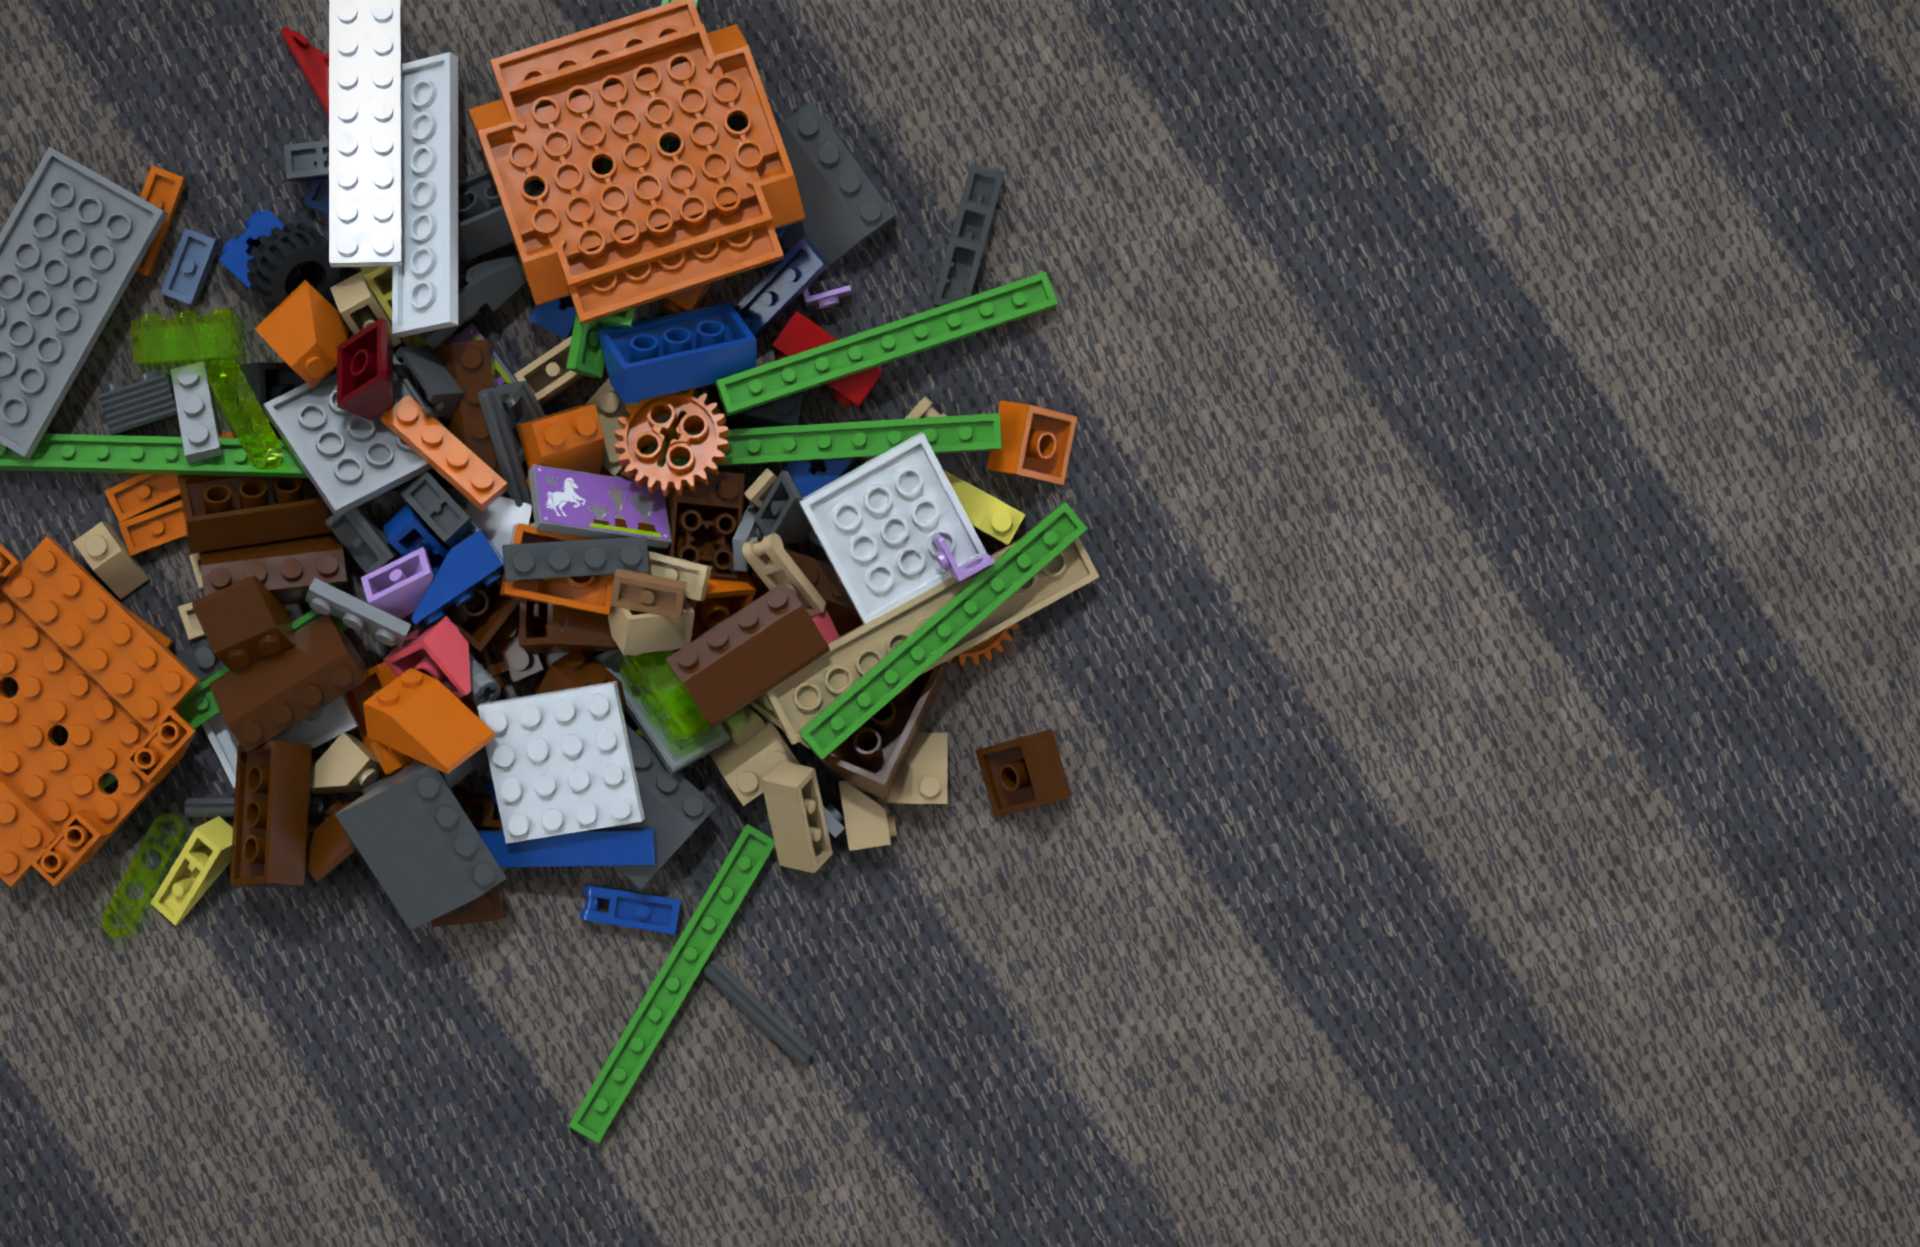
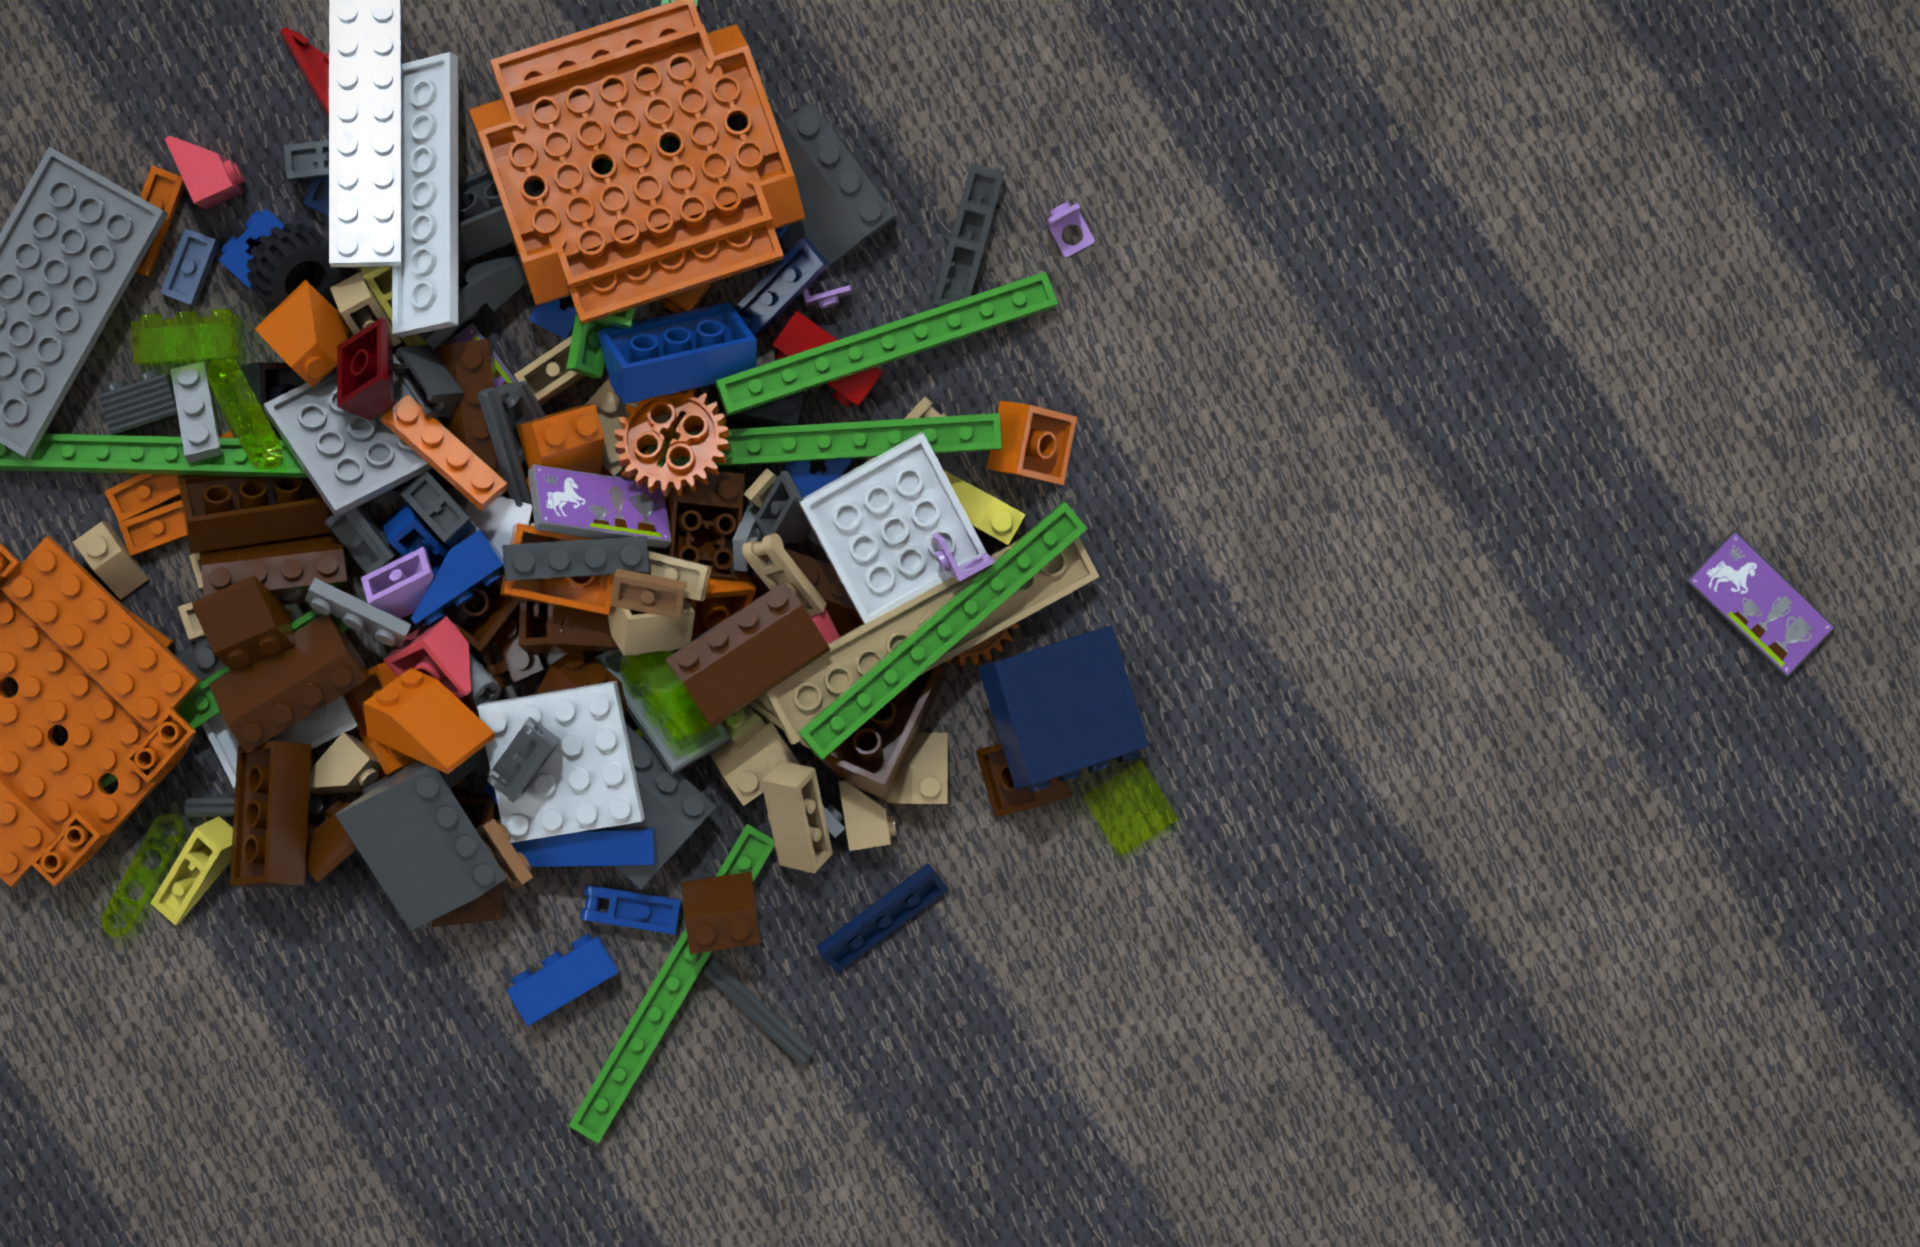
none -> coral slope [165,136,245,210]
none -> medium nougat plate [476,819,533,890]
none -> dark grey hinge [487,717,561,803]
none -> blue brick [506,933,621,1027]
none -> reddish brown slope [682,871,762,954]
none -> dark blue plate [816,863,949,973]
none -> dark blue brick [978,625,1149,792]
none -> lavender bracket [1046,202,1095,257]
none -> clear neon green tile [1082,760,1179,856]
none -> medium lavender tile [1684,530,1836,678]

